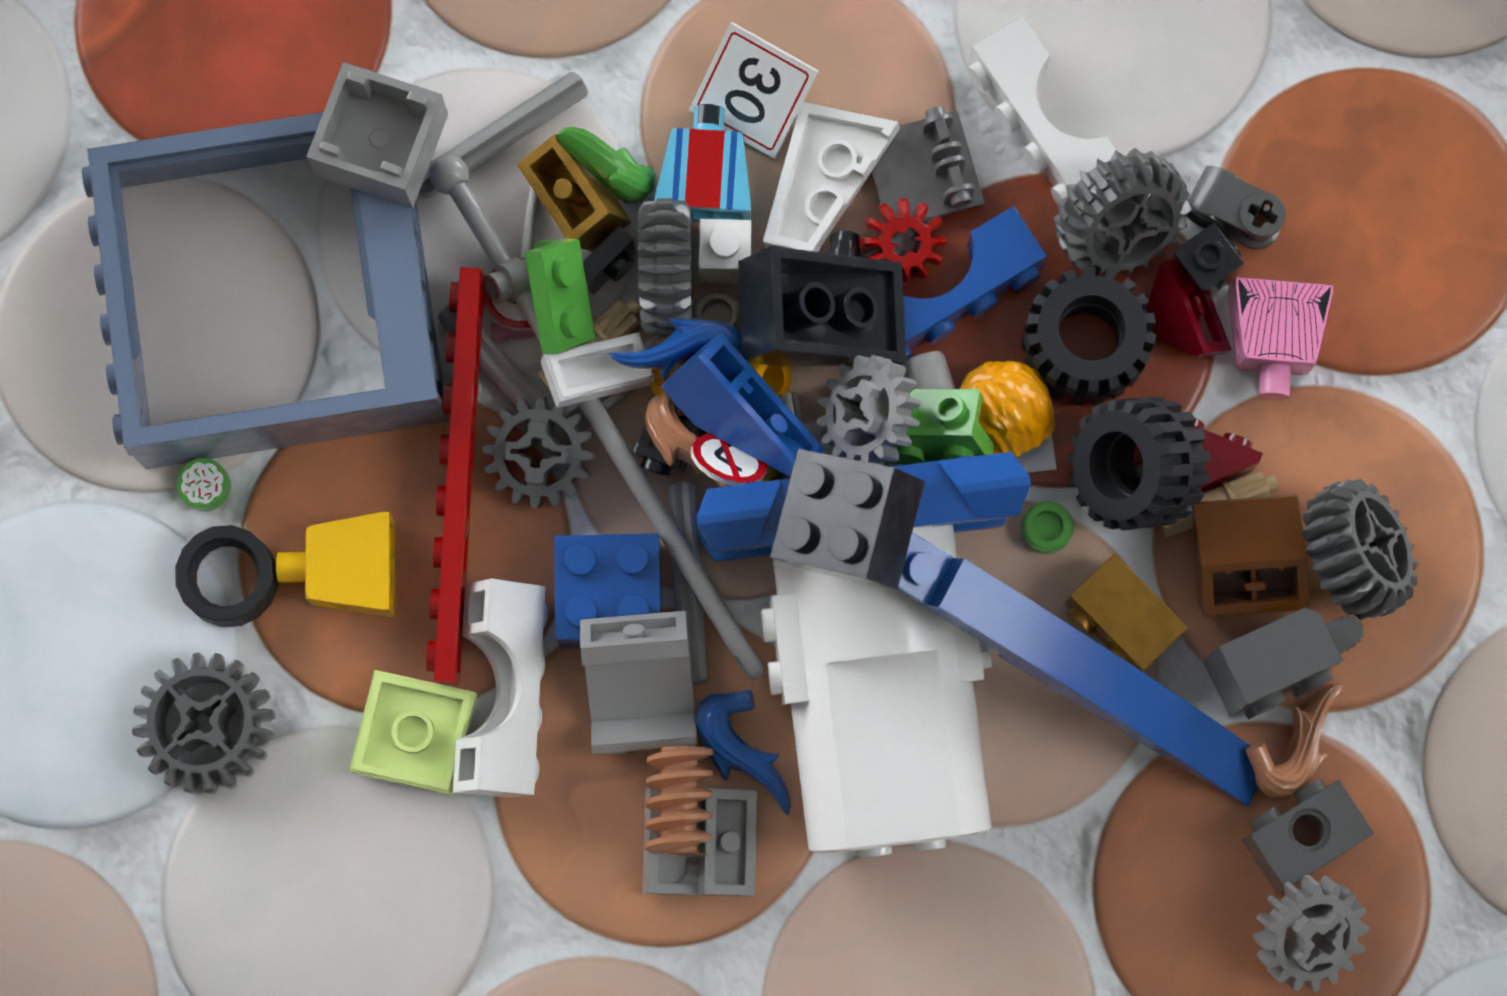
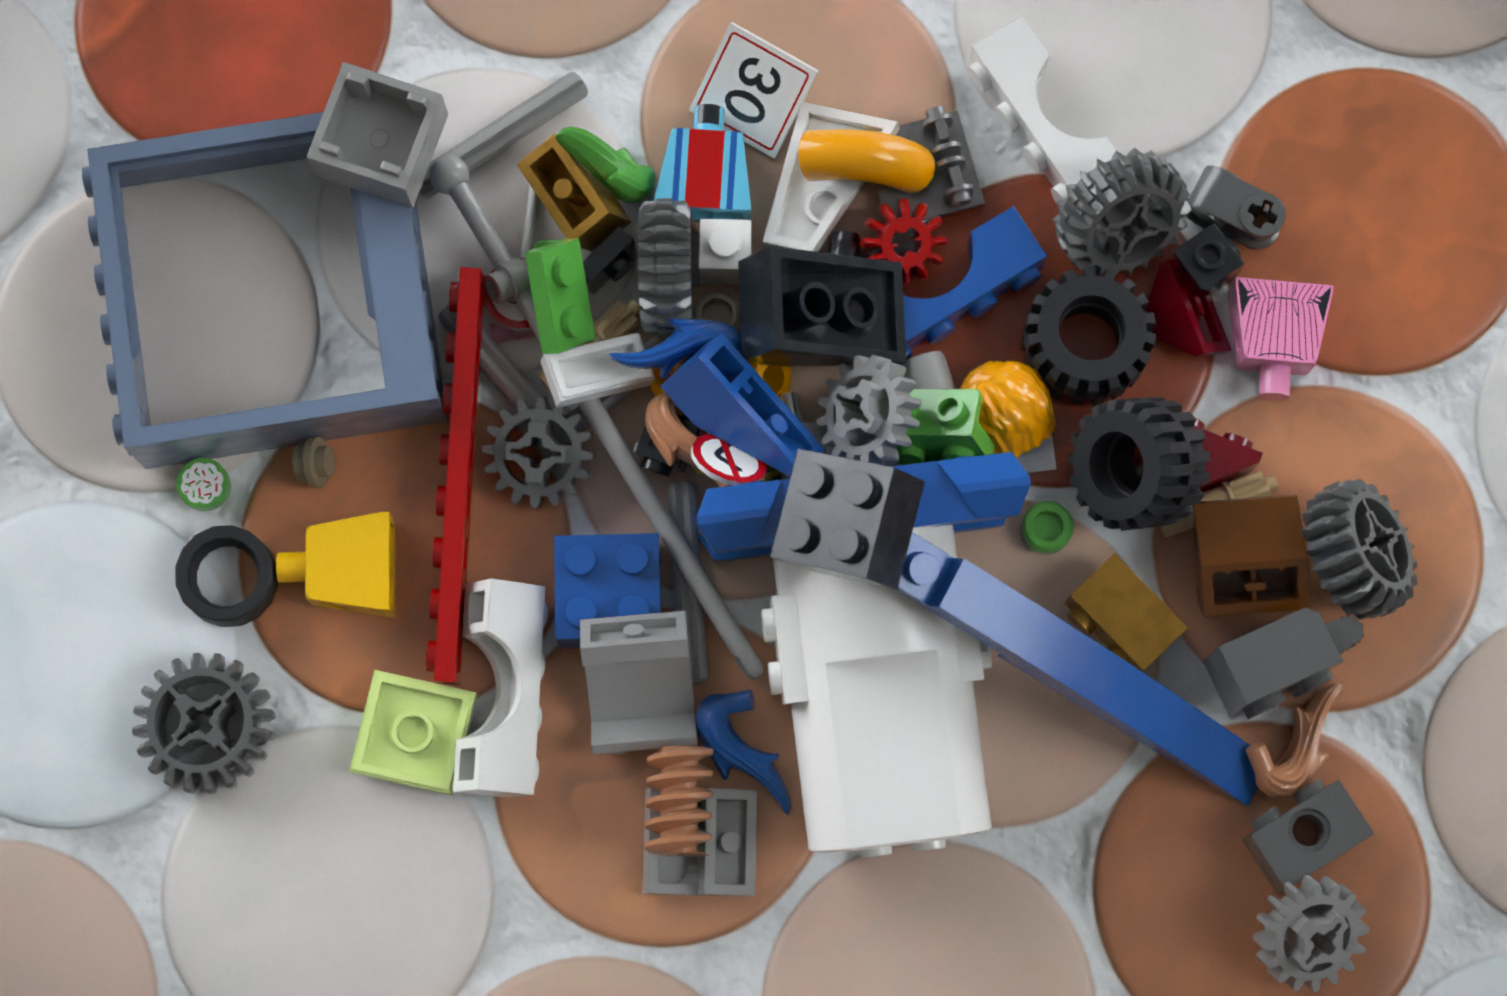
none -> dark tan plate [292,437,335,488]
none -> light orange cylinder [798,129,935,194]

